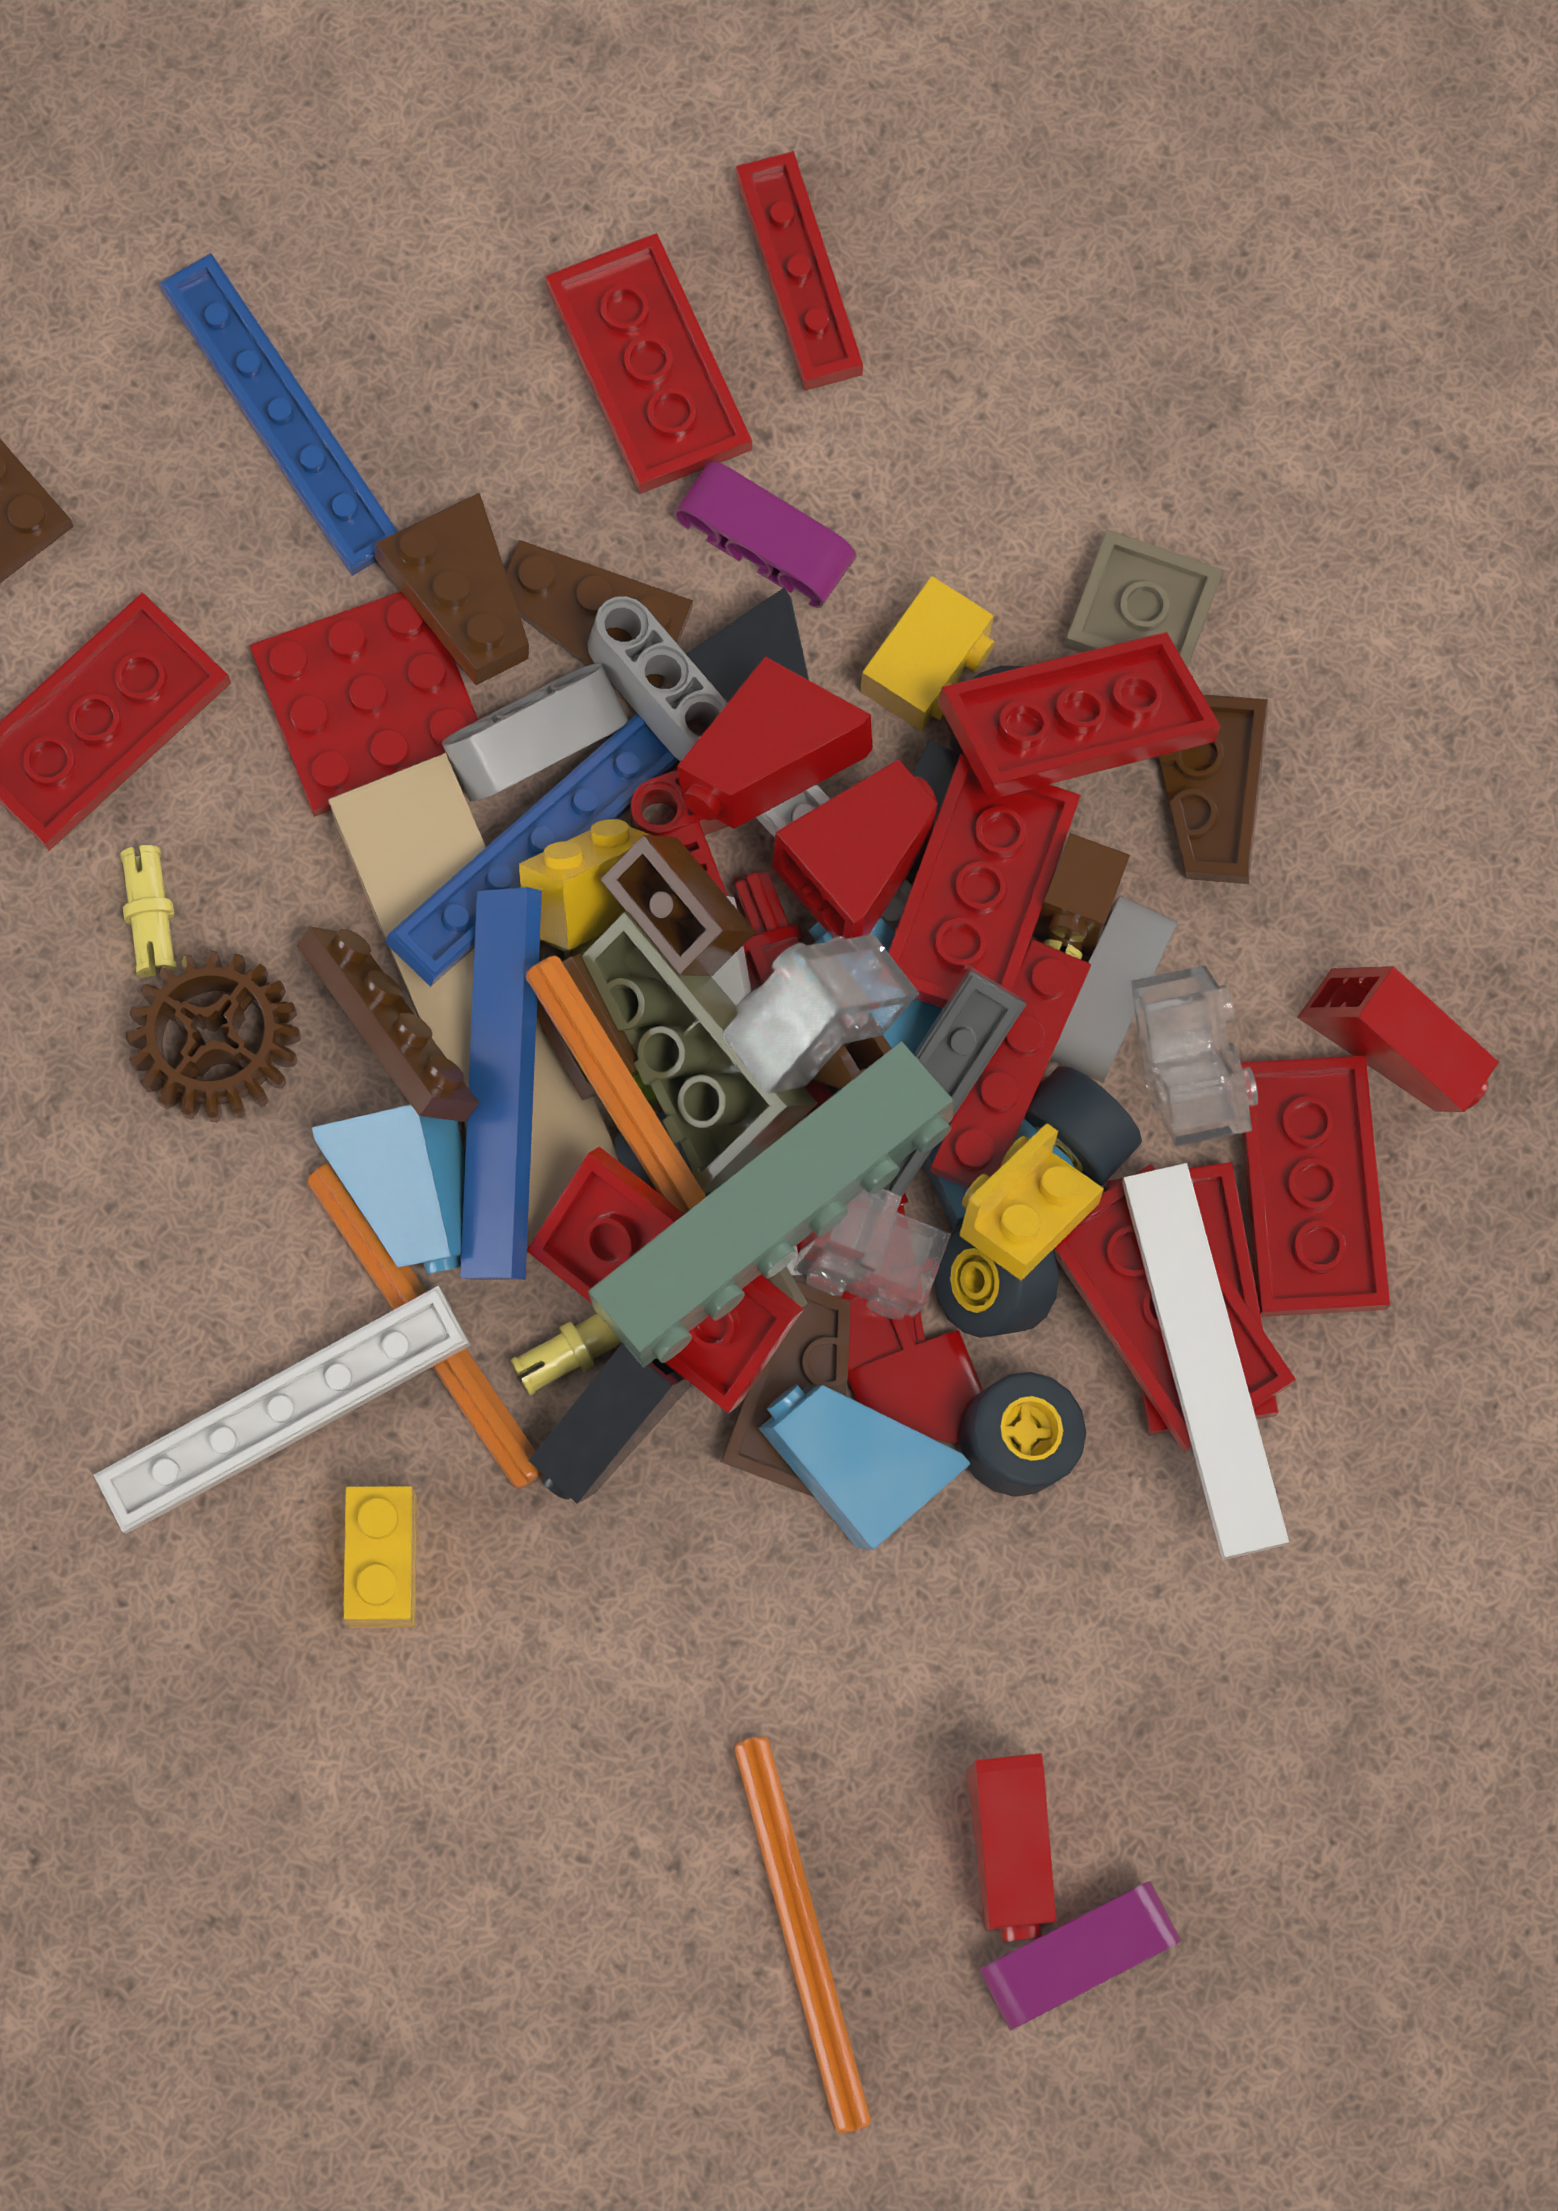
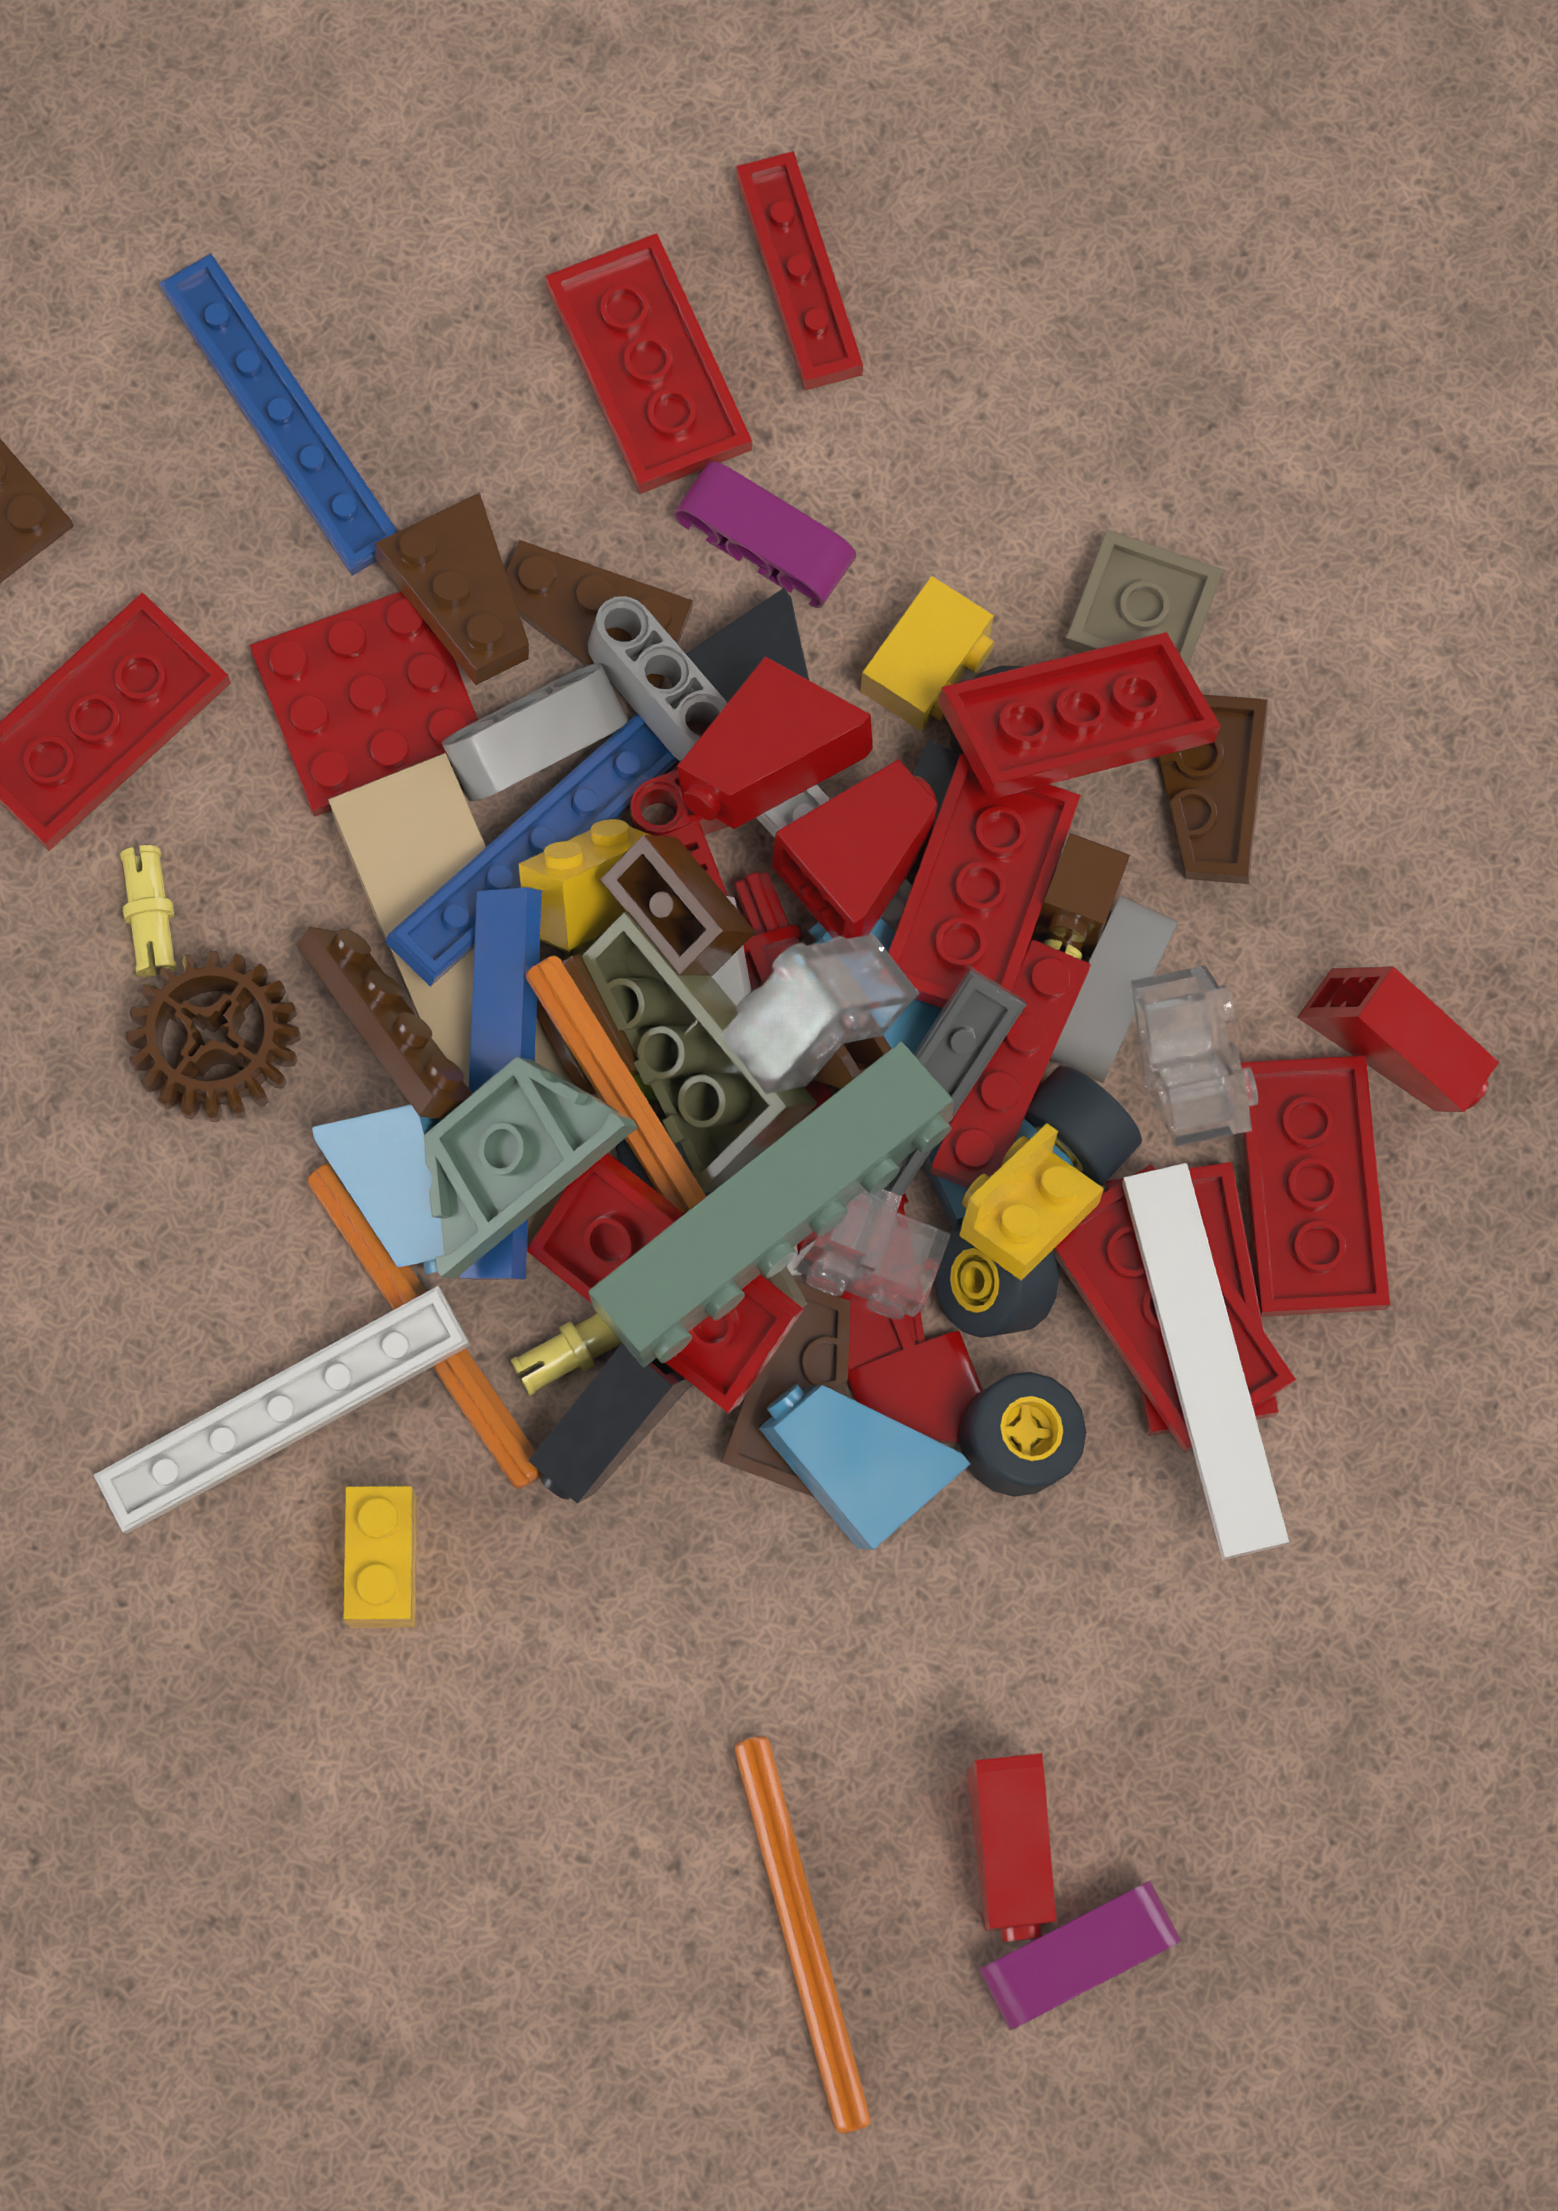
none -> sand green wing [424,1057,638,1279]

